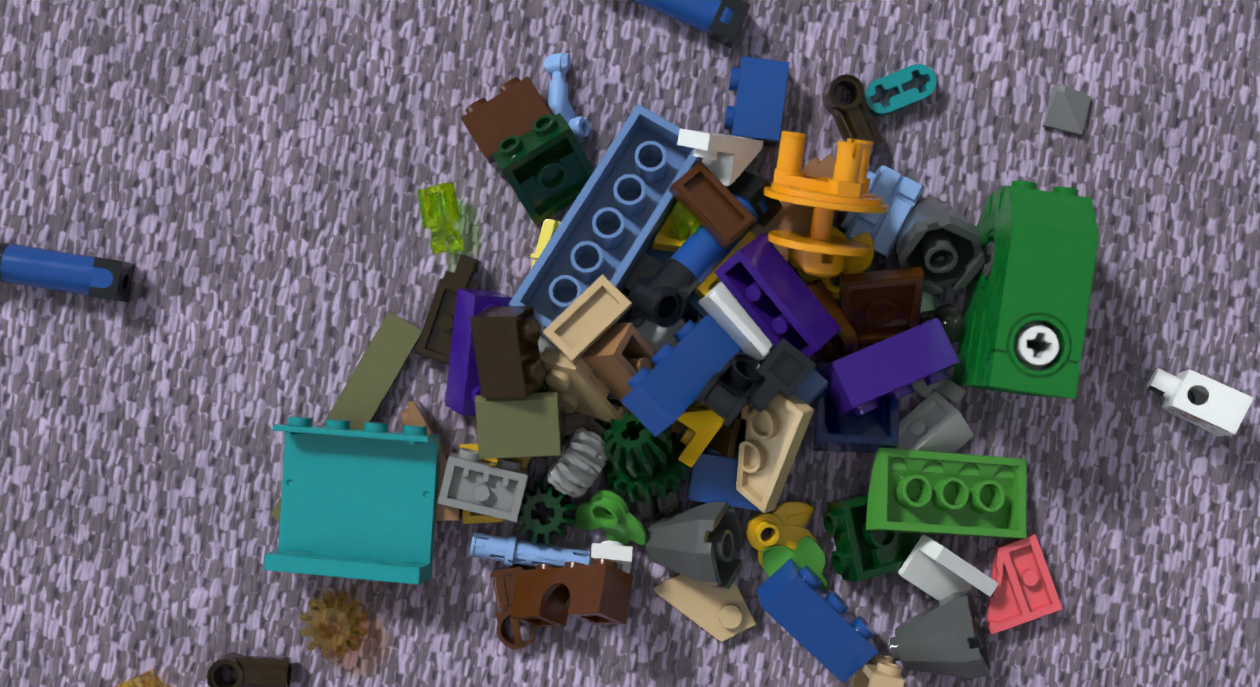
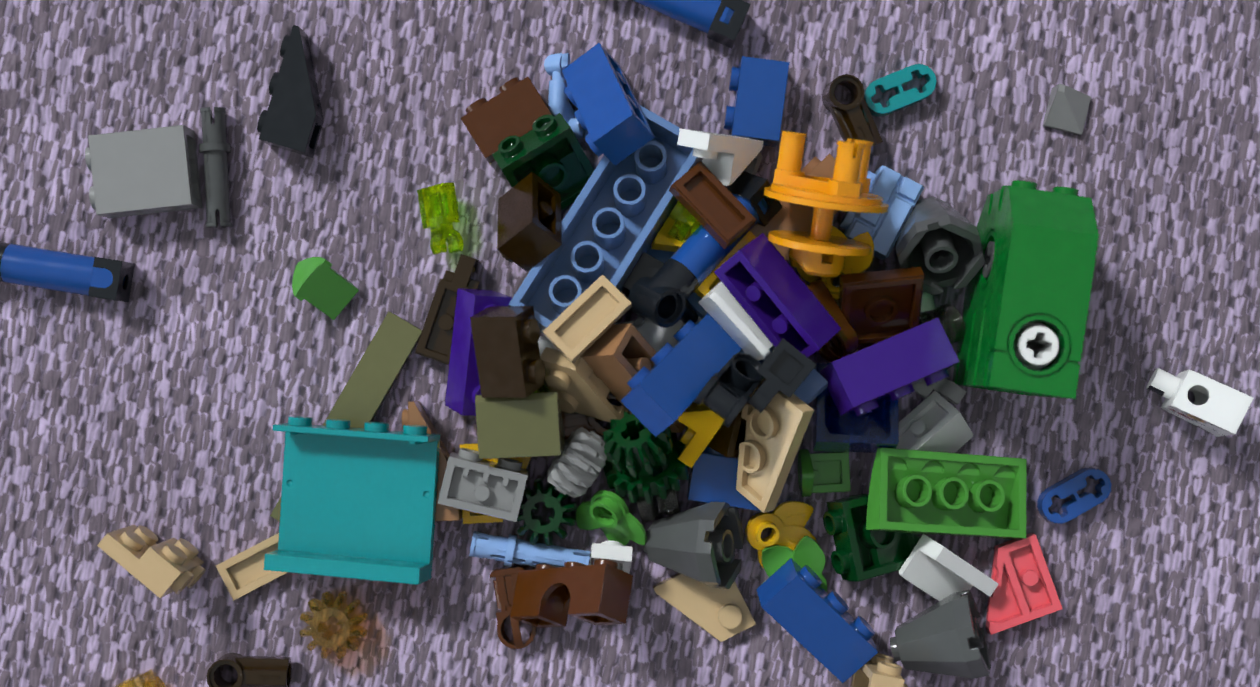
none -> light grey brick [85,125,203,218]
none -> tan plate [97,525,206,598]
none -> dark grey pin [199,107,232,228]
none -> tan tile [216,533,288,601]
none -> black slope [257,25,324,158]
none -> bright green tile [292,257,359,320]
none -> dark brown brick [497,172,562,272]
none -> blue brick [562,43,655,166]
none -> bright green tile [798,449,851,497]
none -> blue beam [1037,468,1112,524]

